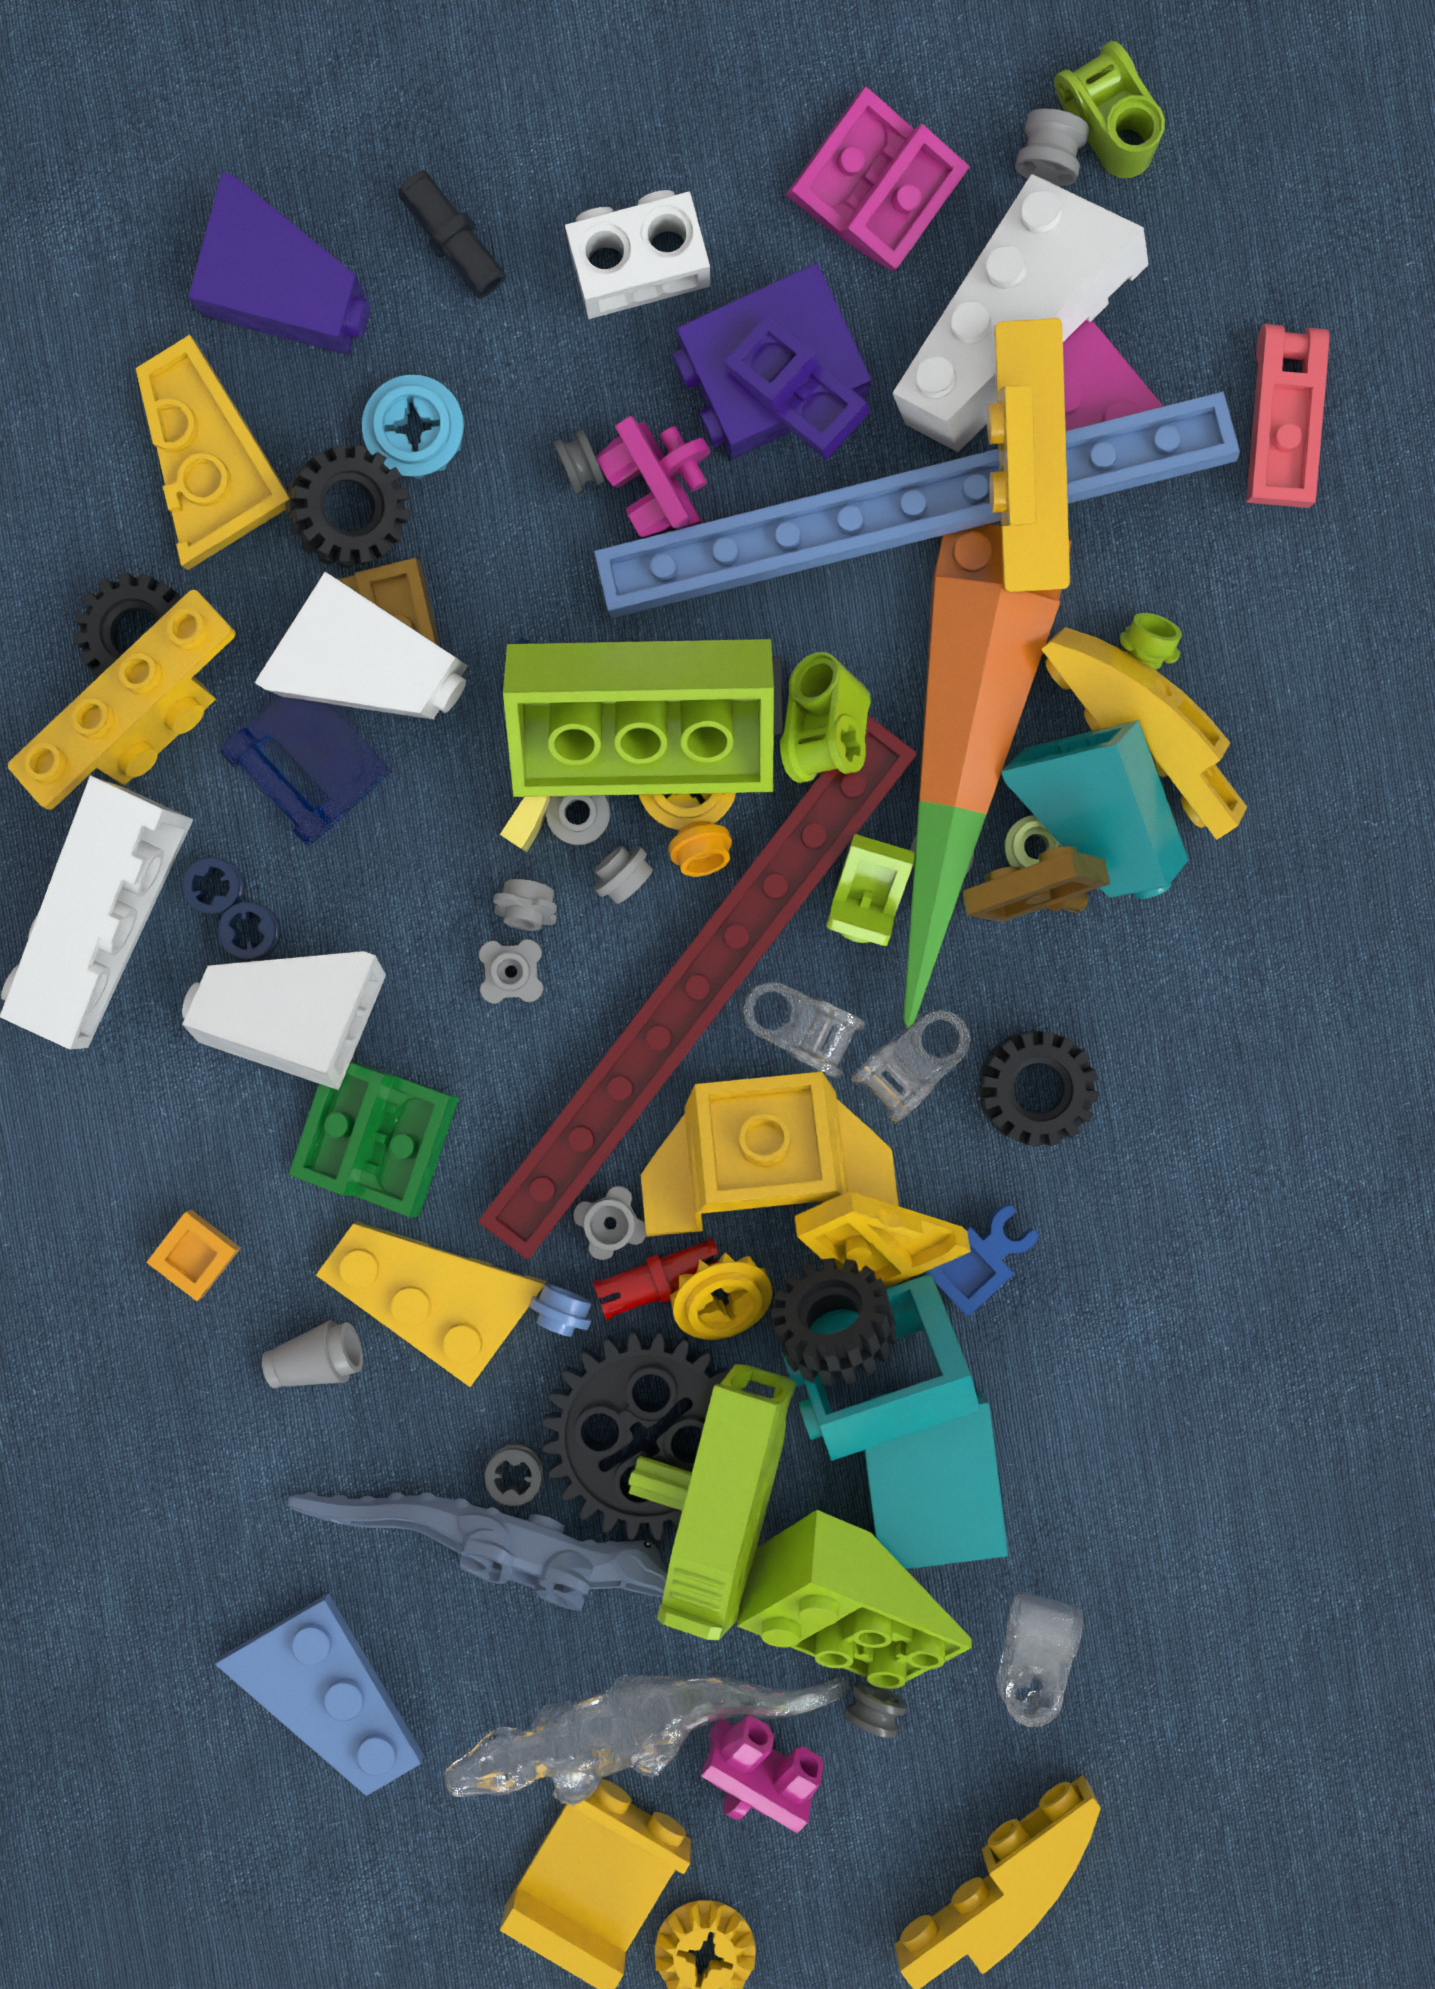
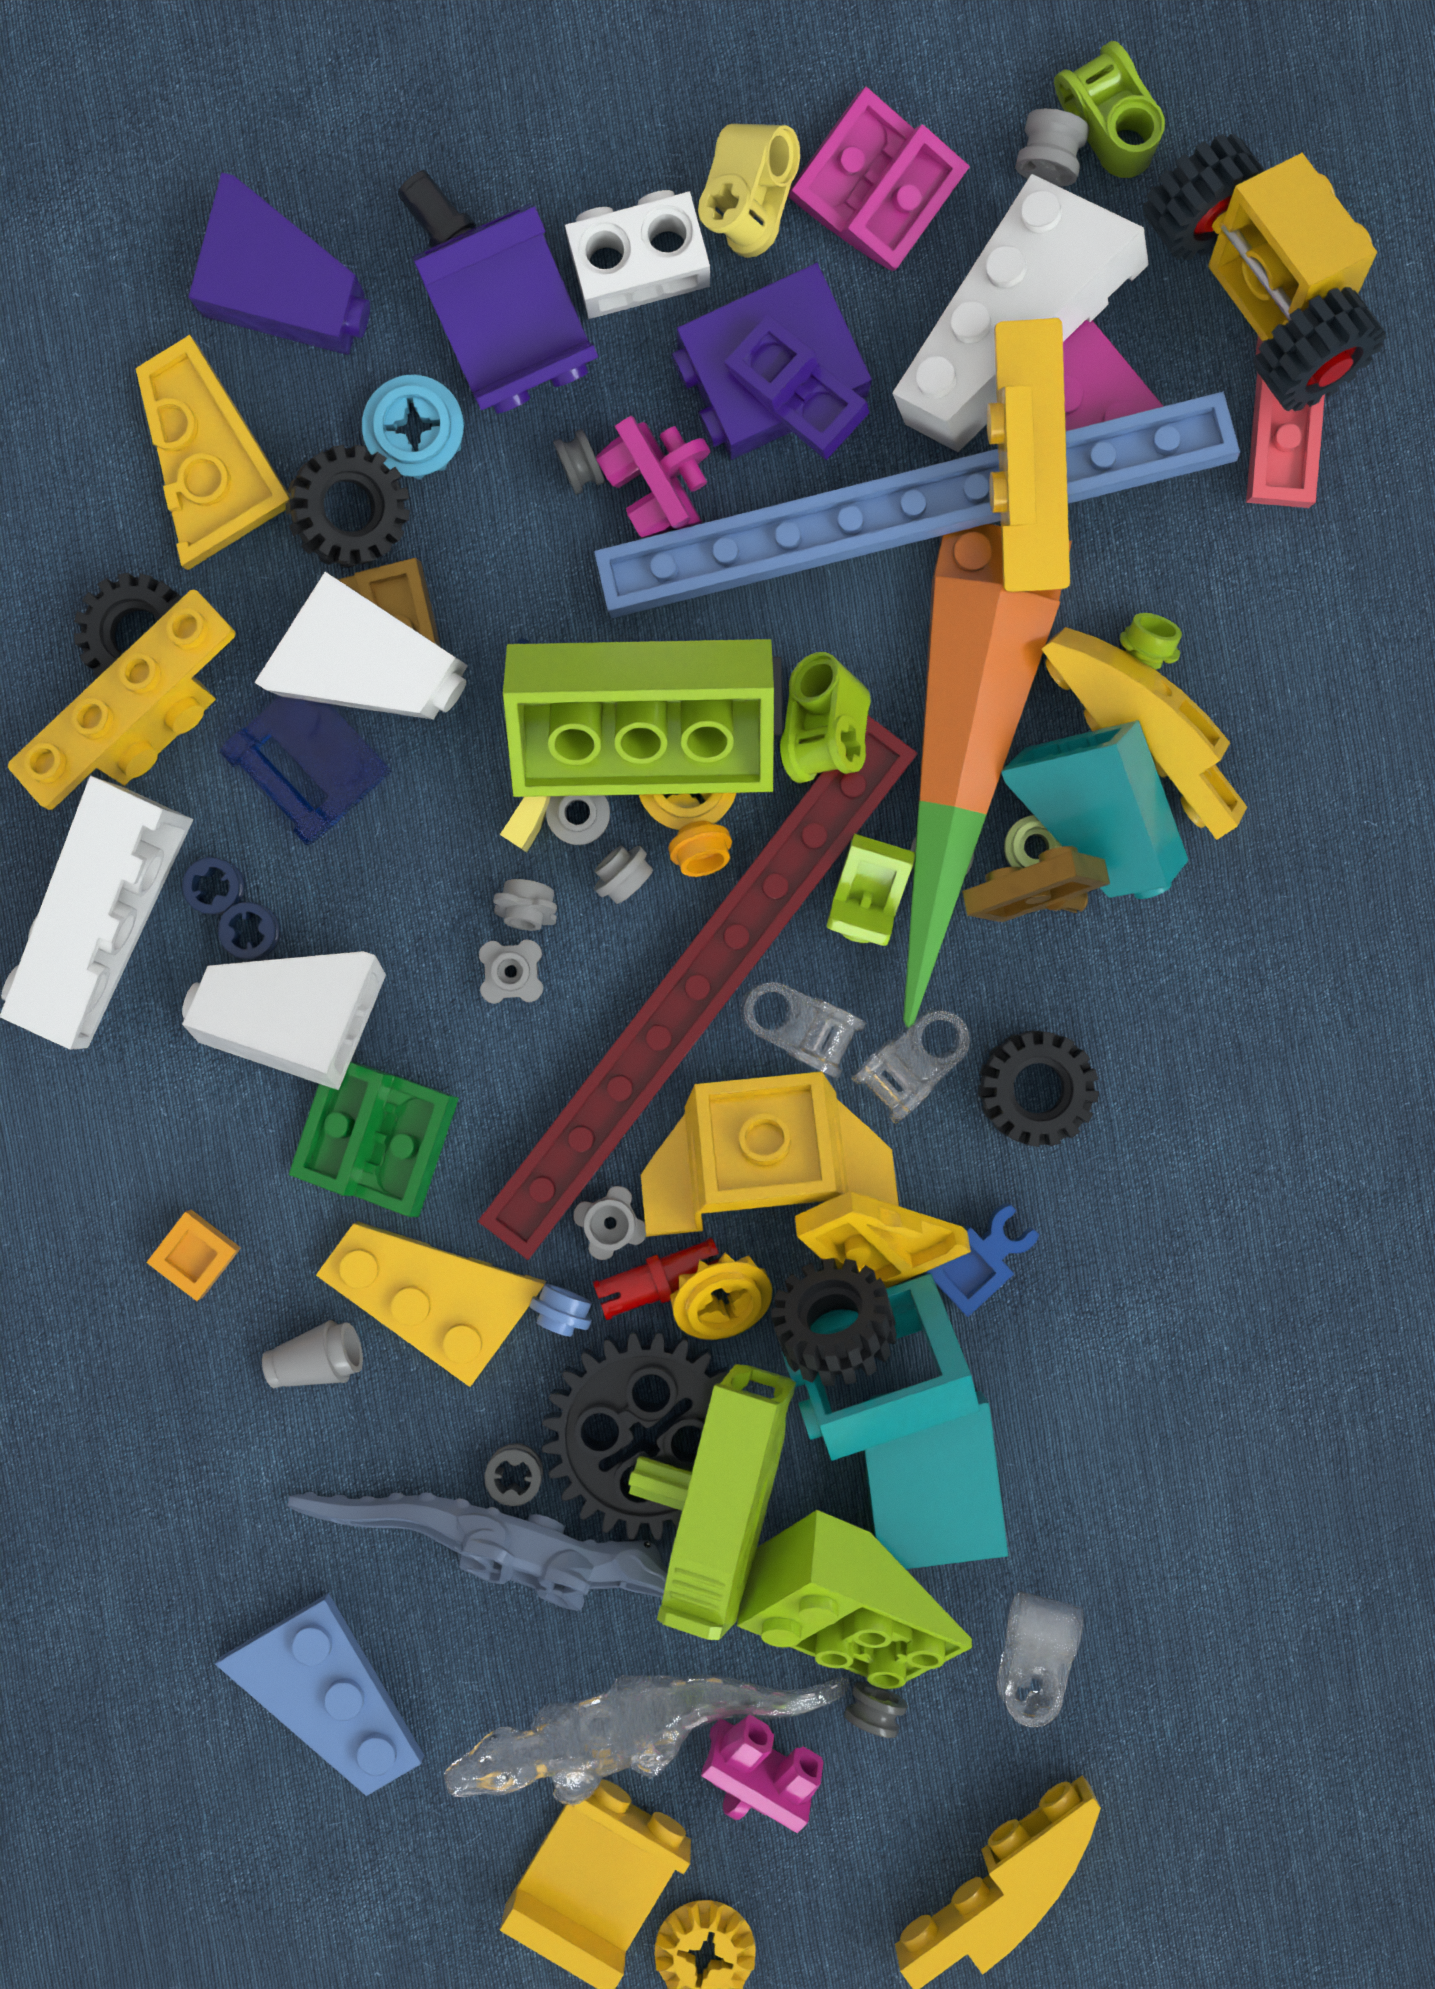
none -> dark purple panel [412,203,599,414]
none -> light yellow piece [698,124,800,258]
none -> brick [1143,134,1386,411]

